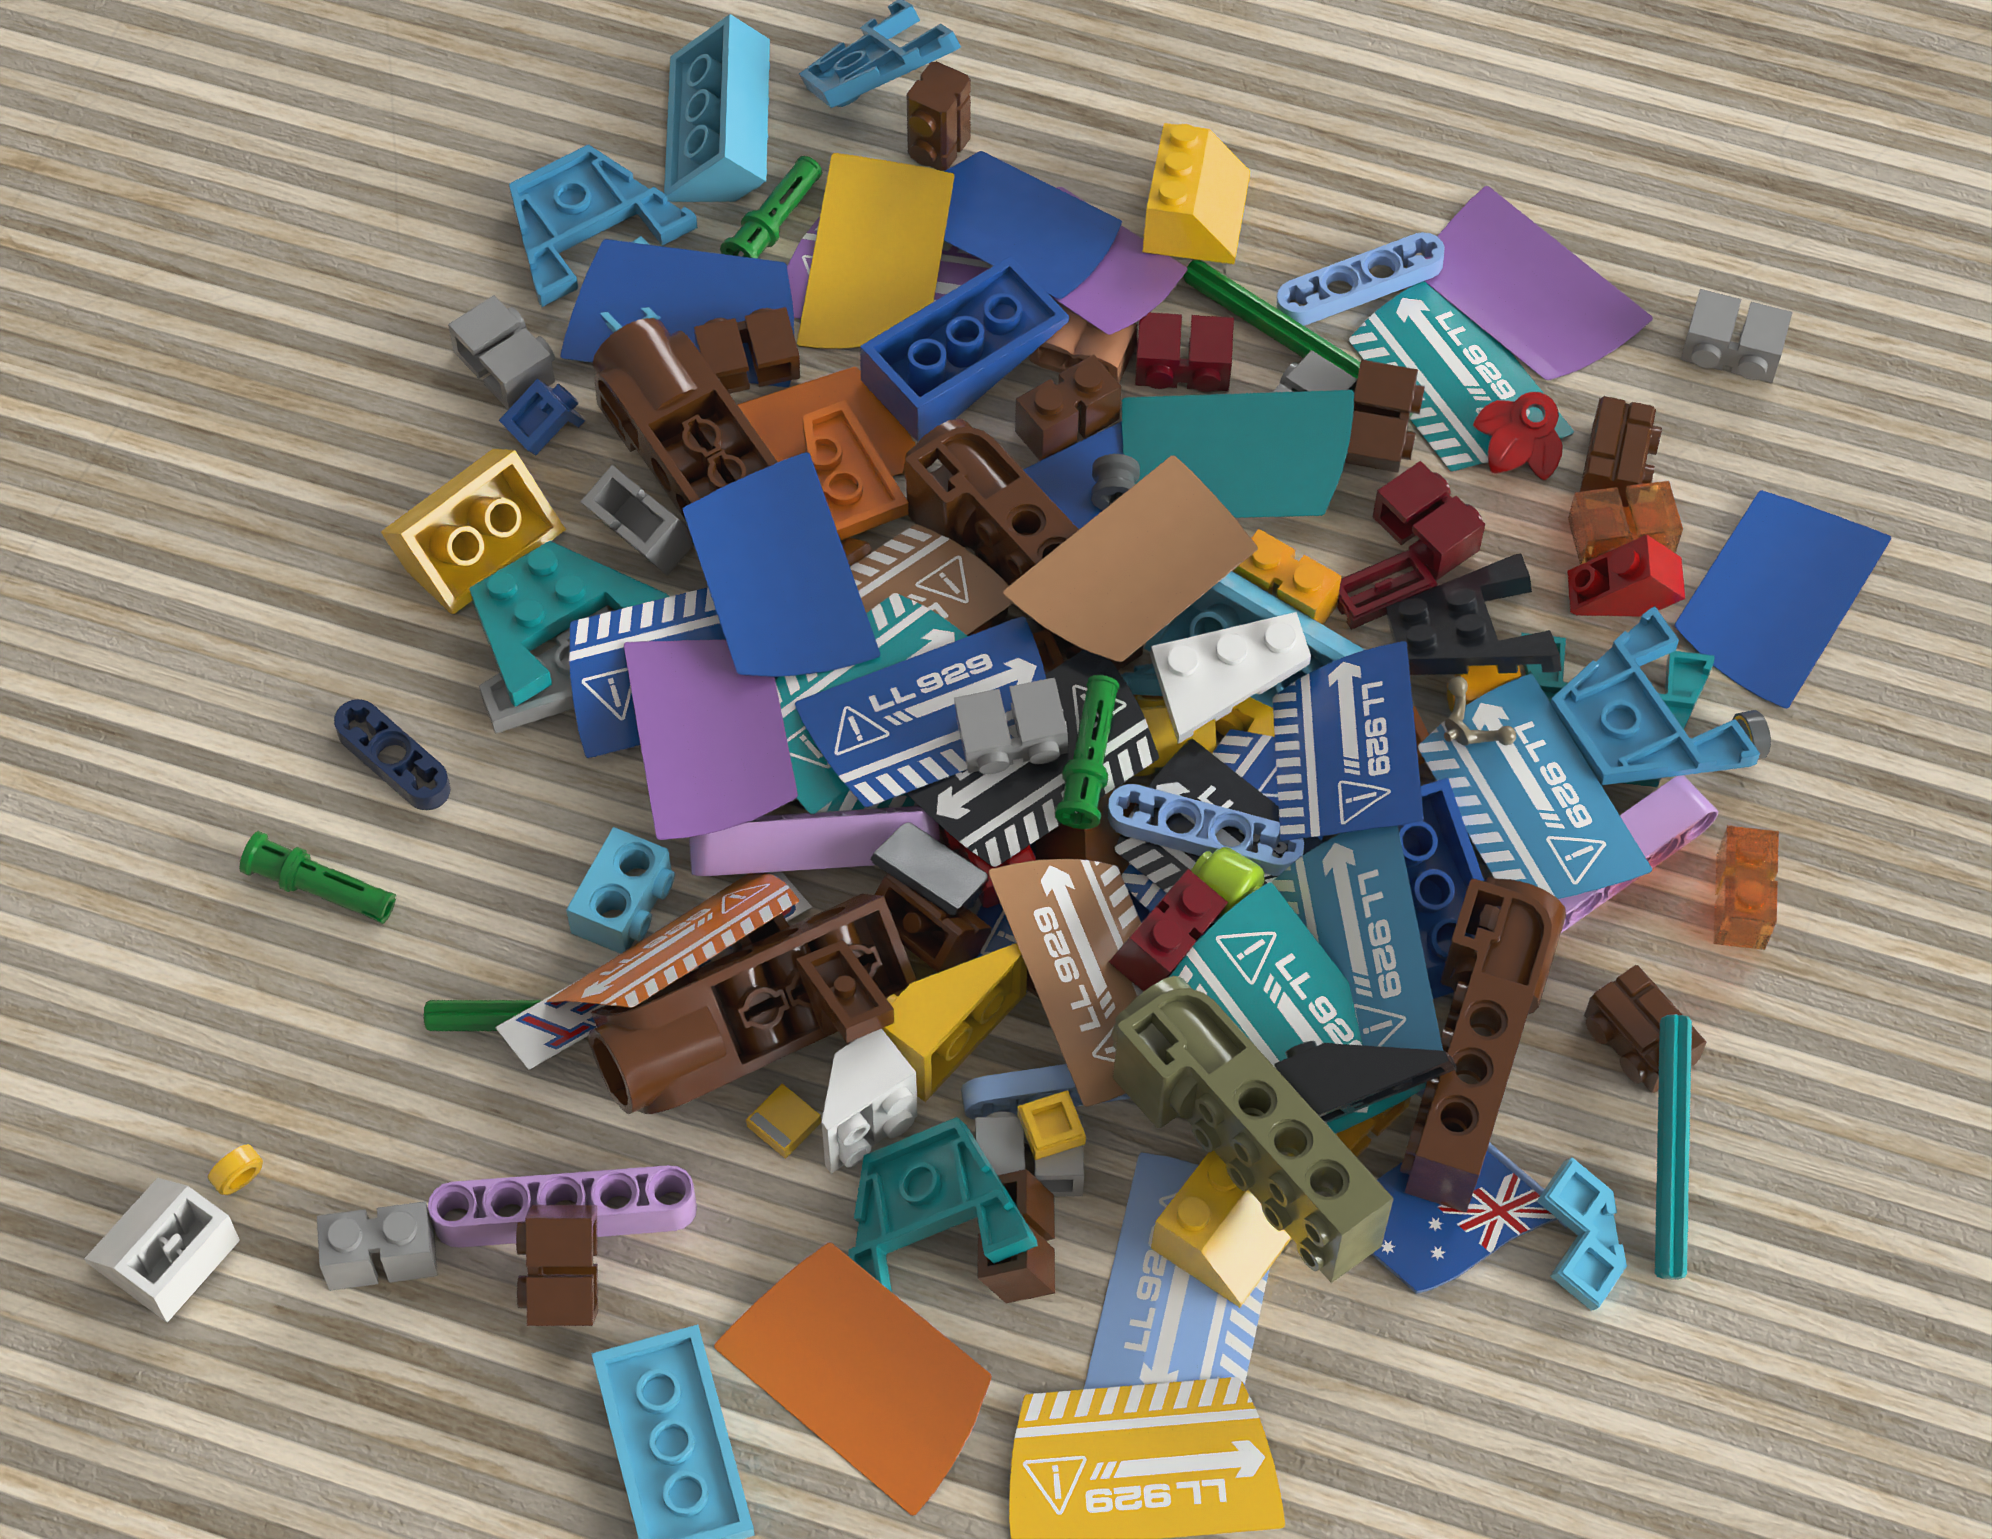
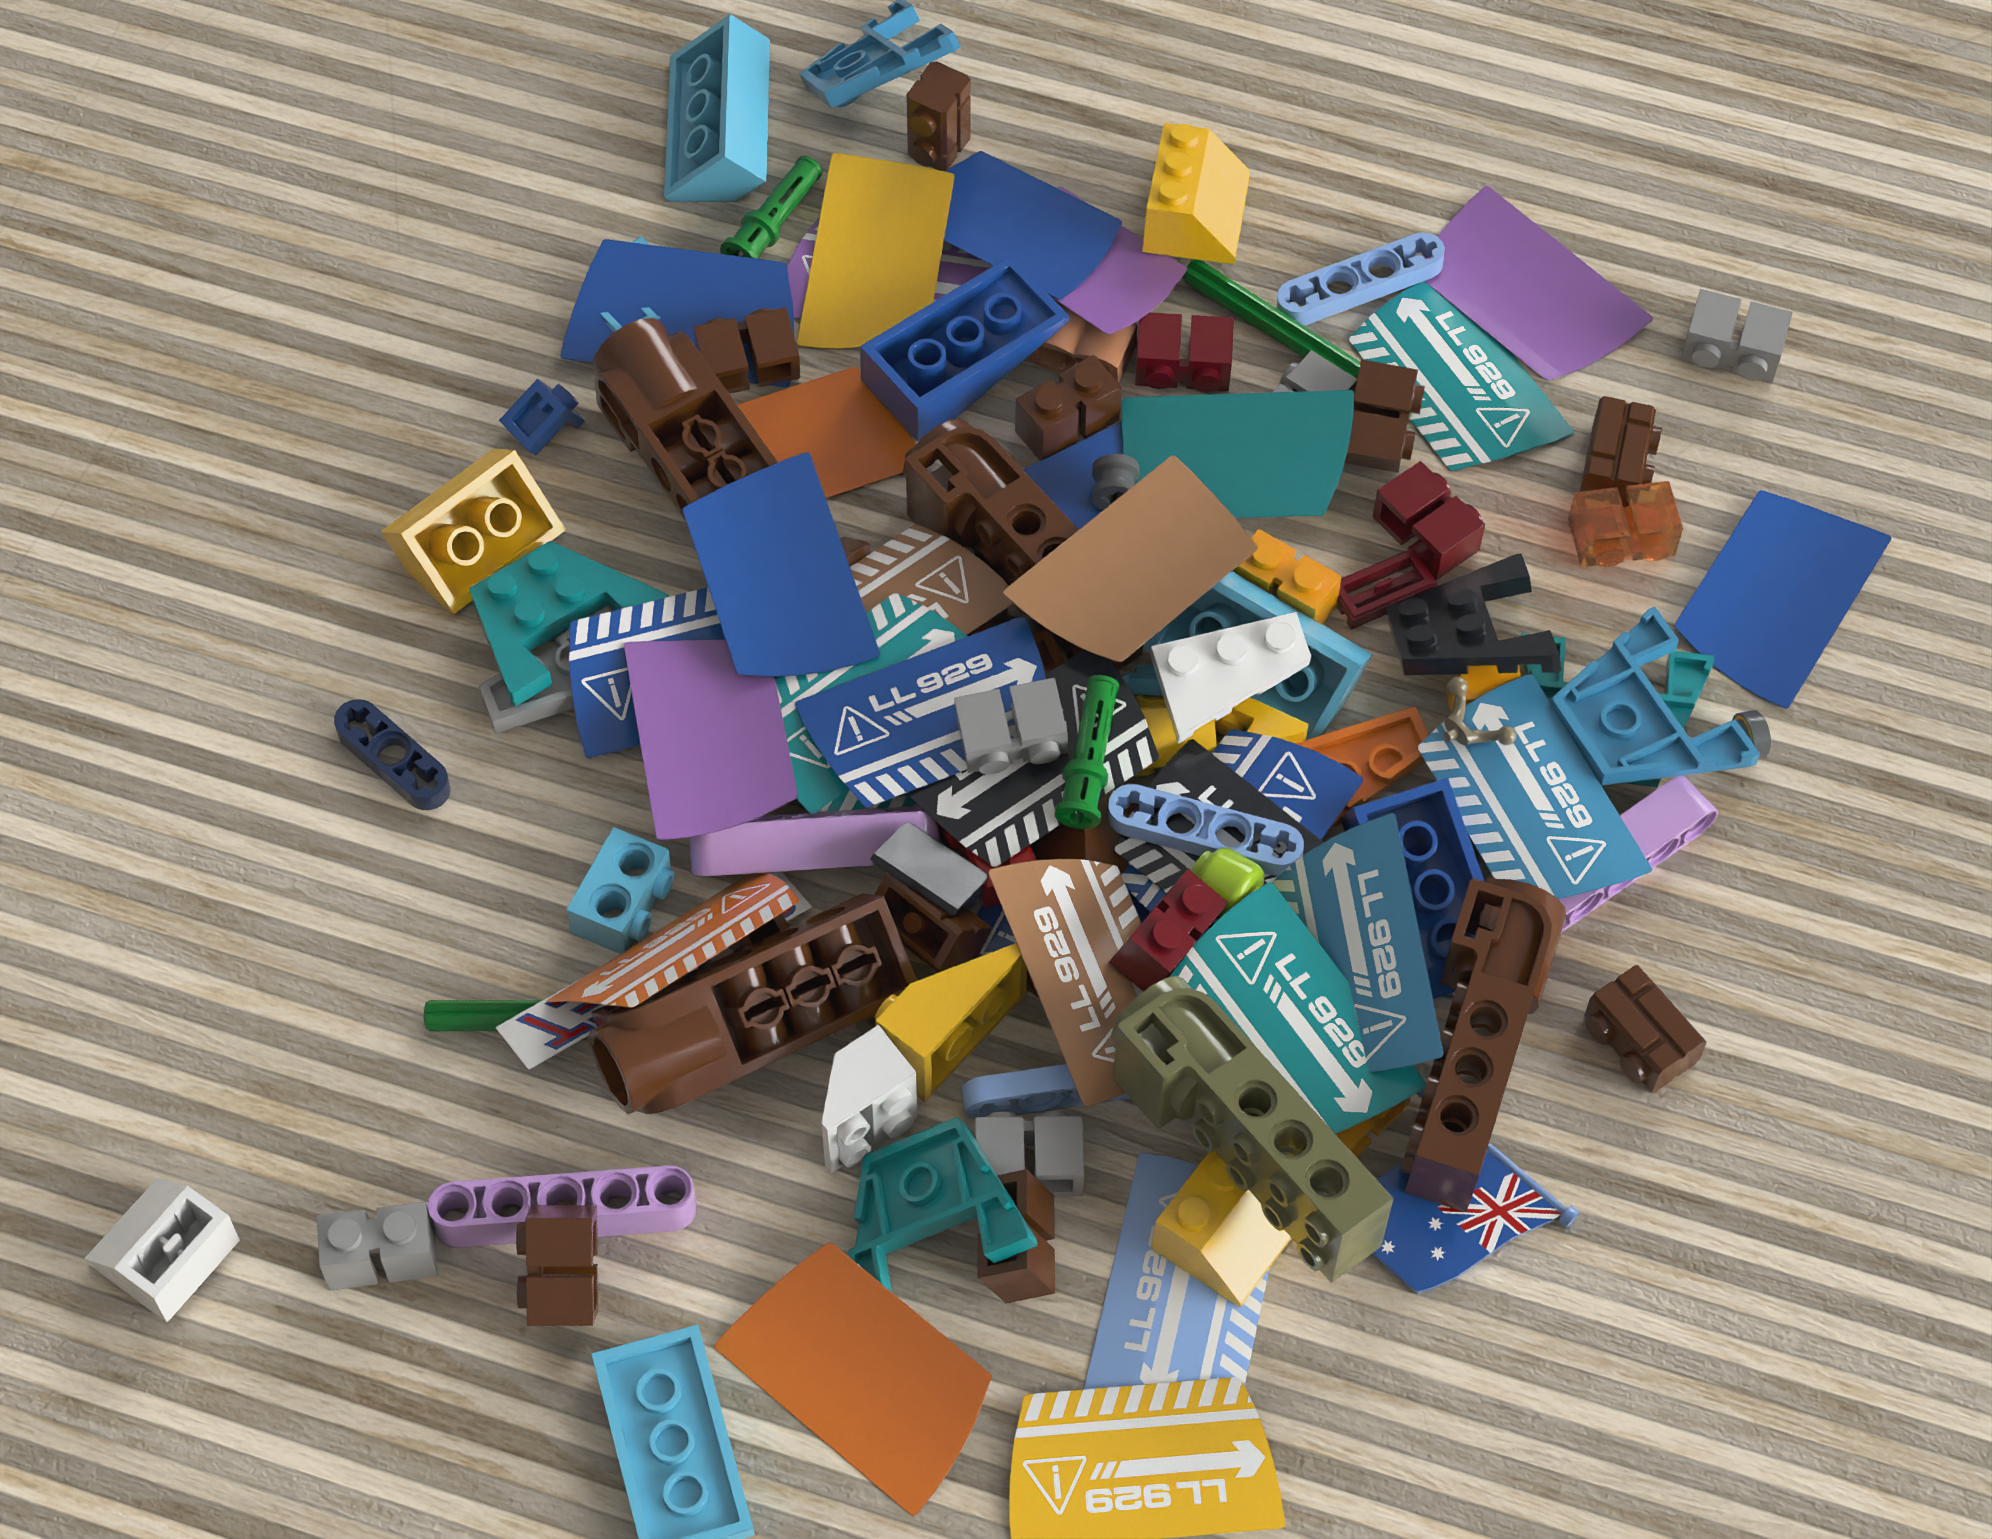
yellow tile [208,1144,263,1195] -> none
green pin [239,831,396,924] -> none
light grey piece [448,295,555,410] -> none
dark azure wing [509,144,698,307] -> none
light grey piece [580,465,694,576] -> none
yellow tile [746,1083,821,1159] -> none
reddish brown slope [796,939,894,1043] -> none
orange wing [802,399,908,540] -> none
yellow tile [1017,1090,1086,1160] -> none
blue sticker [1273,641,1424,841] -> none
black slope [1274,1041,1457,1123] -> none
red plate [1473,392,1563,481] -> none
medium azure tile [1537,1157,1627,1311] -> none
red slope [1567,534,1685,617] -> none
teal axle [1655,1014,1692,1280] -> none
clear orange piece [1714,825,1779,950] -> none

